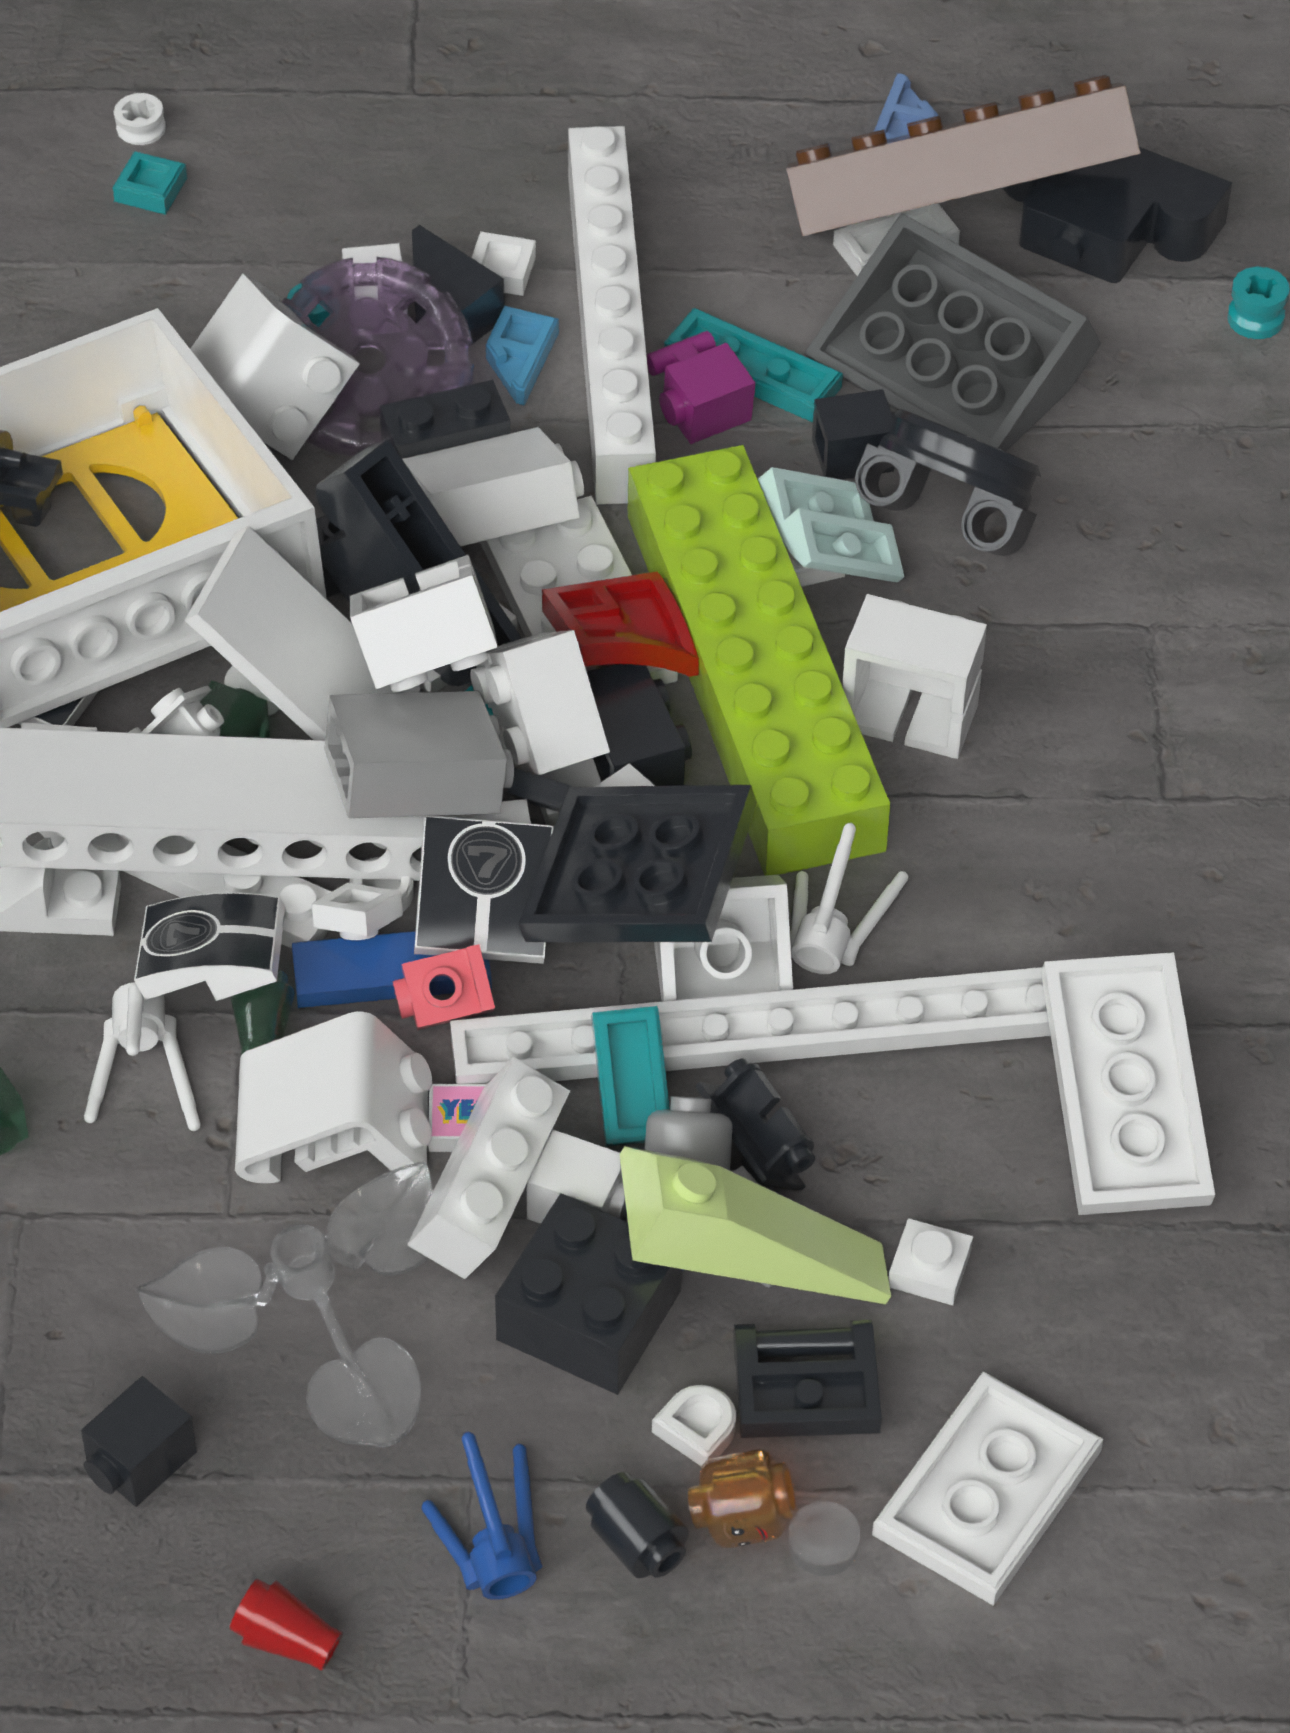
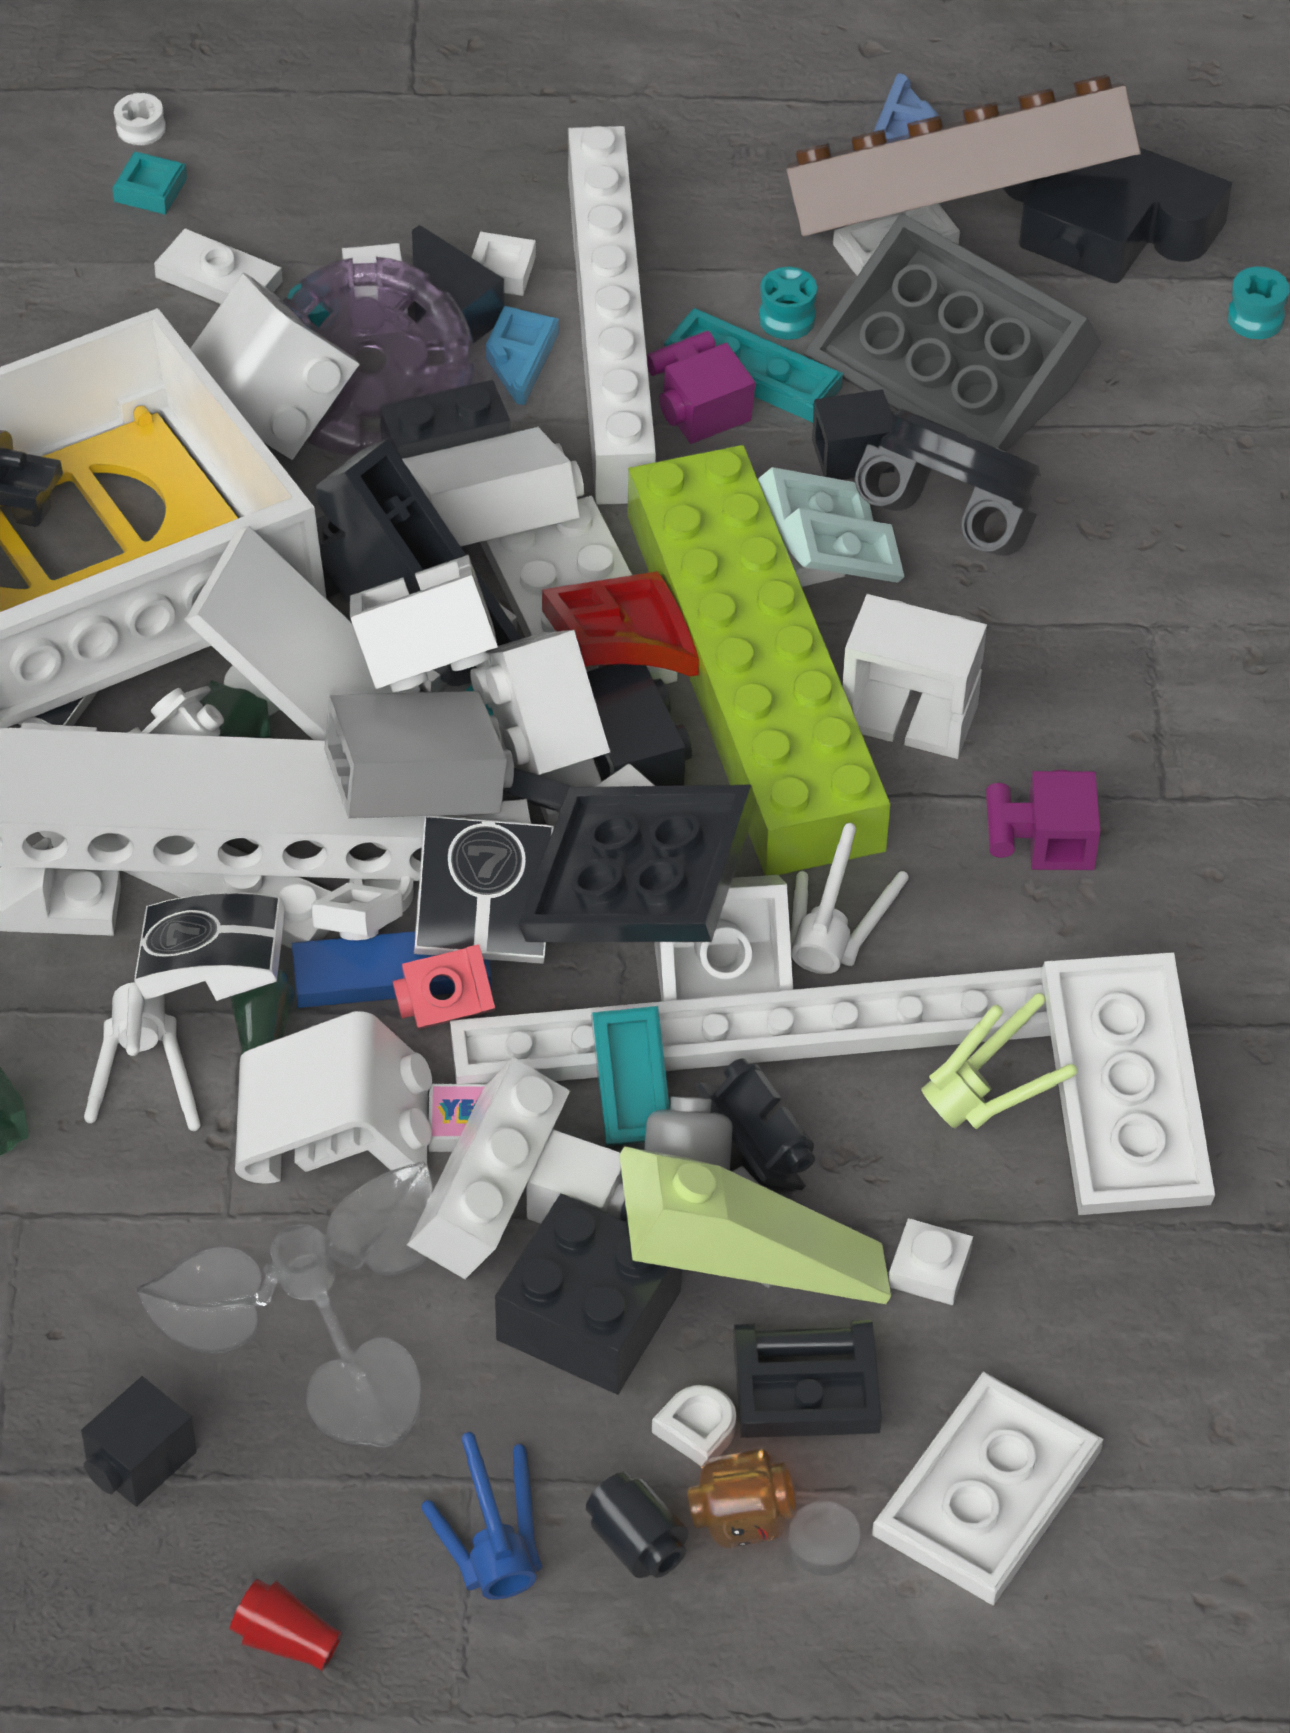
none -> white plate [154,229,282,304]
none -> teal wheel [759,267,818,340]
none -> yellowish green plant [921,993,1078,1130]
none -> magenta brick [986,770,1100,870]

